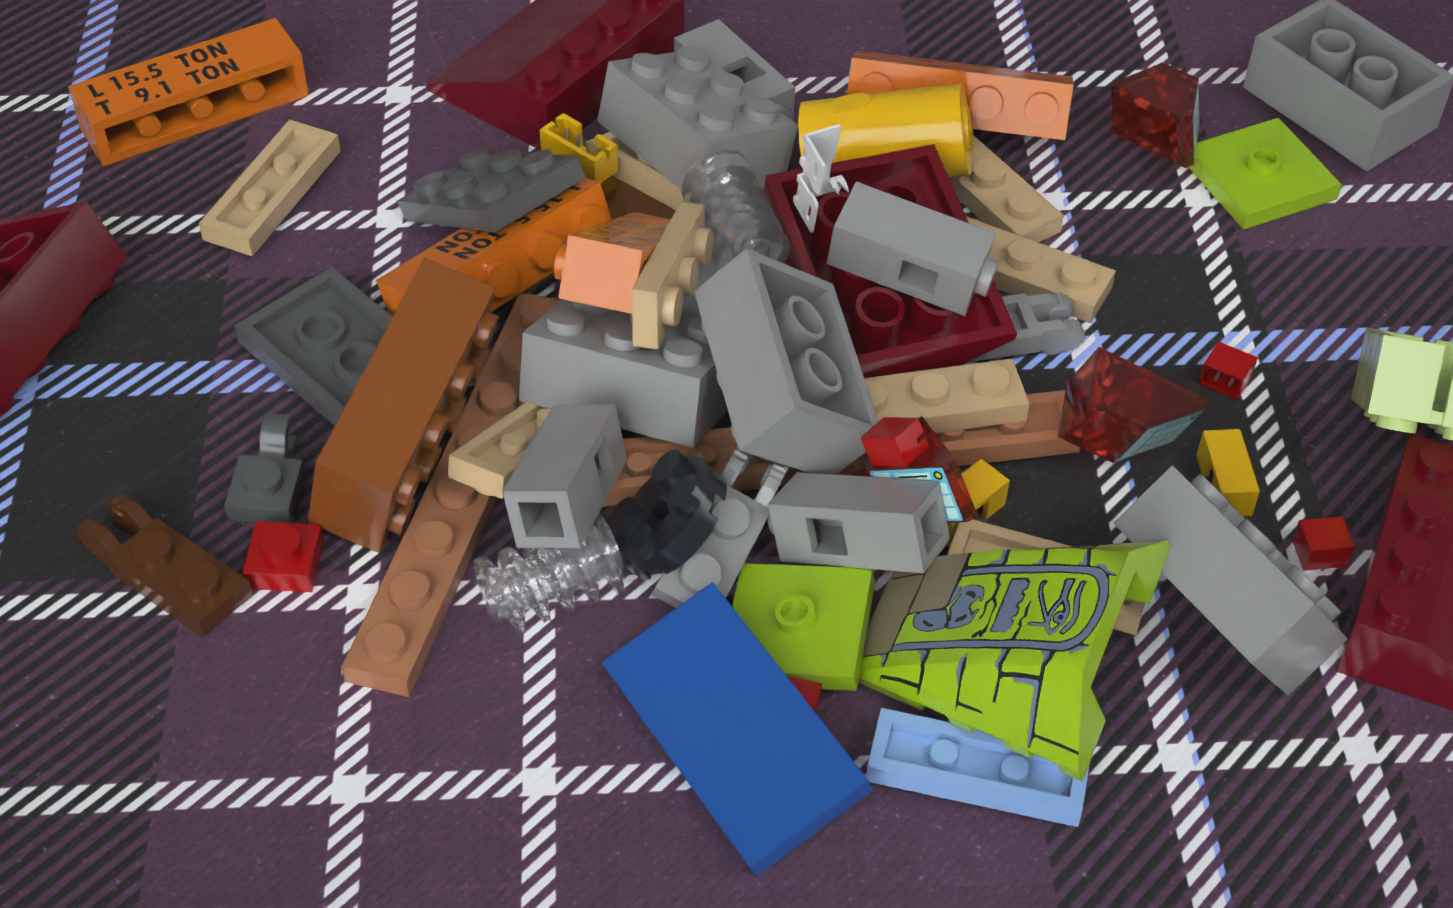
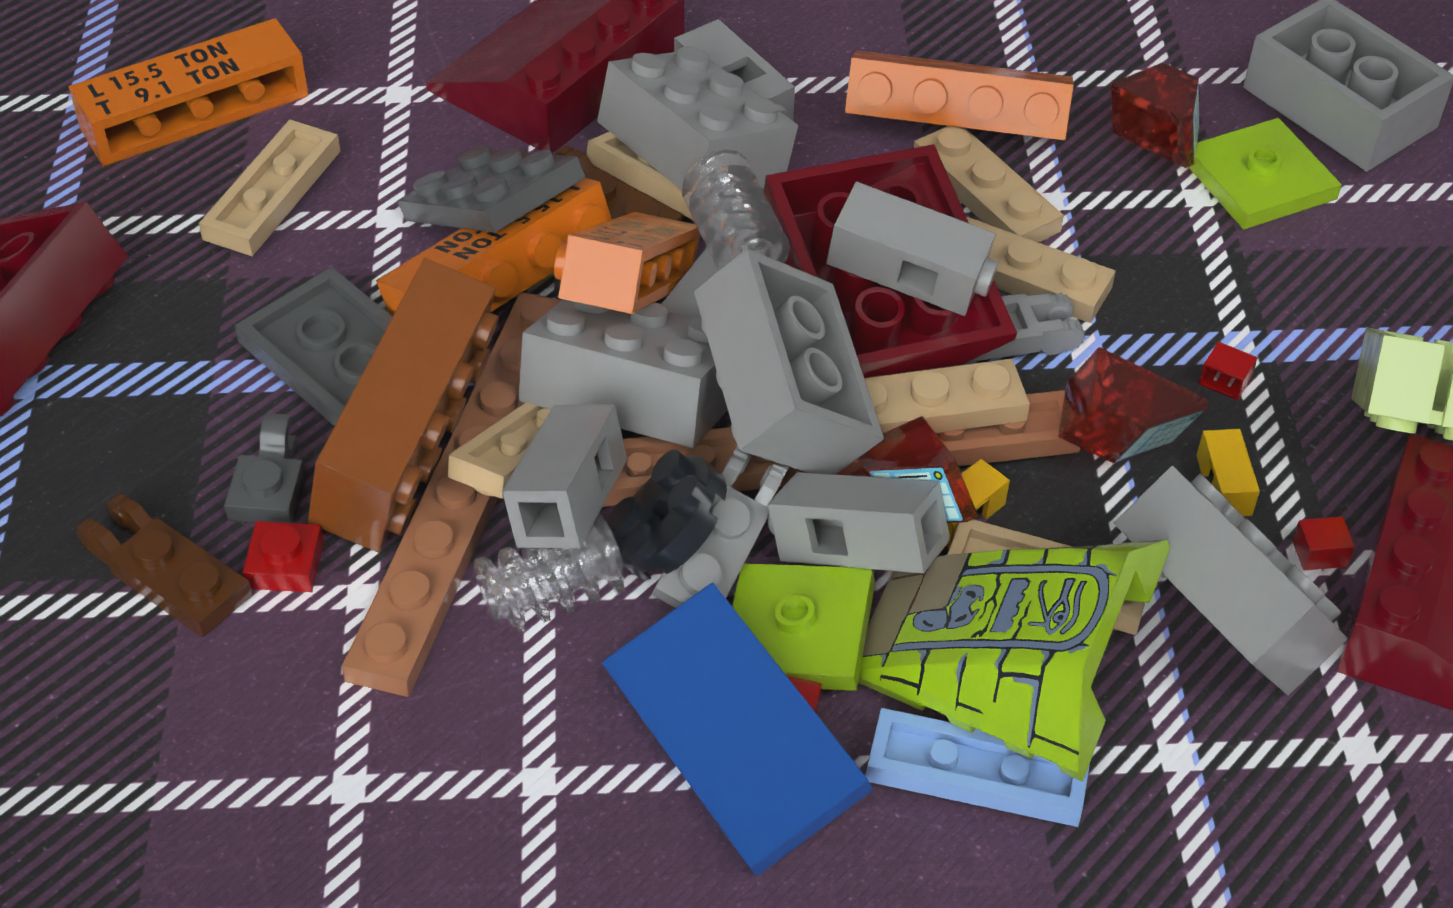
yellow piece [540,113,618,183] -> none
tan plate [632,202,714,349] -> none
white piece [793,124,849,233] -> none
yellow piece [798,83,973,177] -> none
red piece [861,417,929,467] -> none

